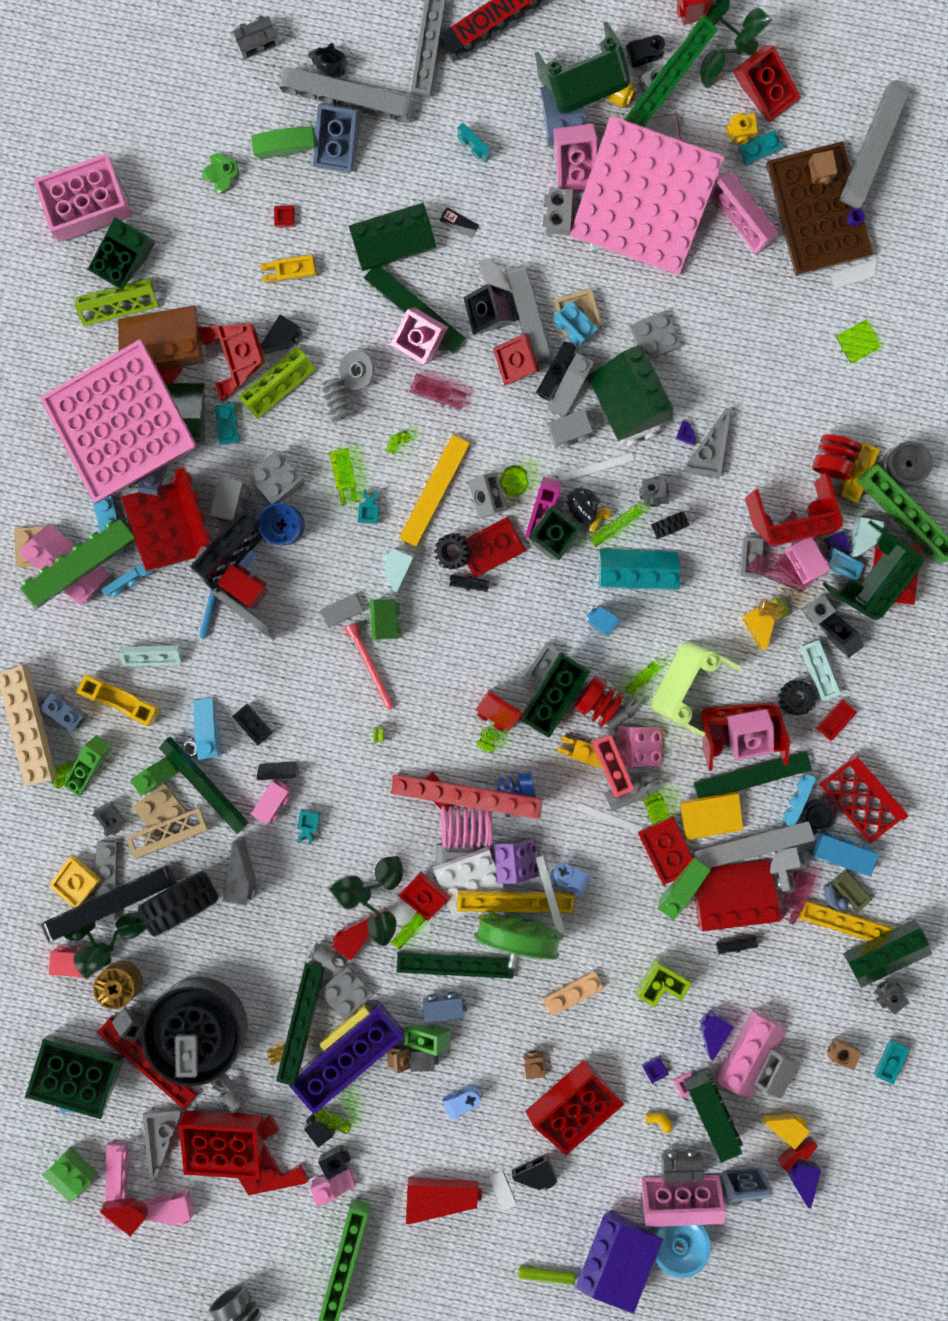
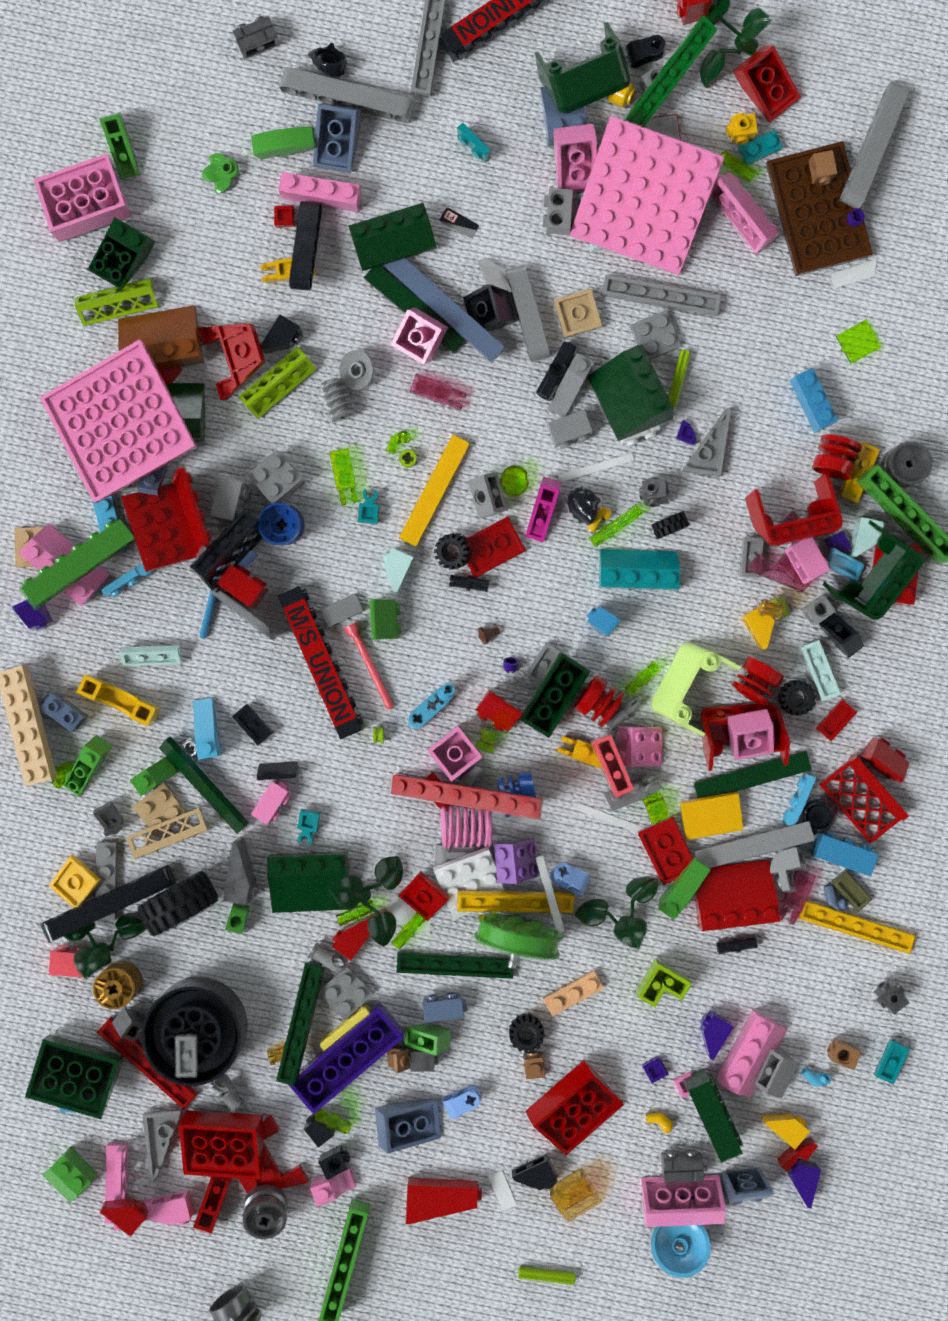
teal plate [214,403,240,446] -> none
red tile [493,333,540,385] -> none
dark green slope [529,505,582,560] -> none
medium azure bracket [553,301,598,347] -> none
dark purple slope [575,1210,663,1314] -> none
dark green slope [843,920,932,988] -> none
none -> dark purple slope [12,600,53,631]
none -> bright green slope [99,112,140,180]
none -> red slope [193,1177,232,1235]
none -> bright green leg [225,903,250,934]
none -> flat silver wheel [243,1184,287,1239]
none -> dark green slope [267,851,350,913]
none -> brick [277,586,365,740]
none -> bright pink brick [279,172,361,212]
none -> black beam [289,201,322,291]
none -> clear neon green pin [336,899,376,926]
none -> sand blue slope [375,1099,441,1154]
none -> sand blue tile [382,258,505,363]
none -> lime bush [399,449,417,468]
none -> medium azure beam [407,683,455,730]
none -> bright pink brick [427,725,483,782]
none -> light grey pin [460,764,484,787]
none -> reddish brown rock [478,627,500,645]
none -> dark purple hinge [503,657,519,673]
none -> black tyre [509,1014,545,1053]
none -> clear yellow slope [549,1167,602,1222]
none -> dark green plant [575,877,658,950]
none -> light grey plate [601,275,721,317]
none -> lime axle [668,350,691,407]
none -> clear neon green pin [721,149,757,182]
none -> red wheel [731,656,784,706]
none -> dark azure brick [790,367,838,433]
none -> medium azure arm [801,1067,831,1087]
none -> red slope [859,737,910,783]

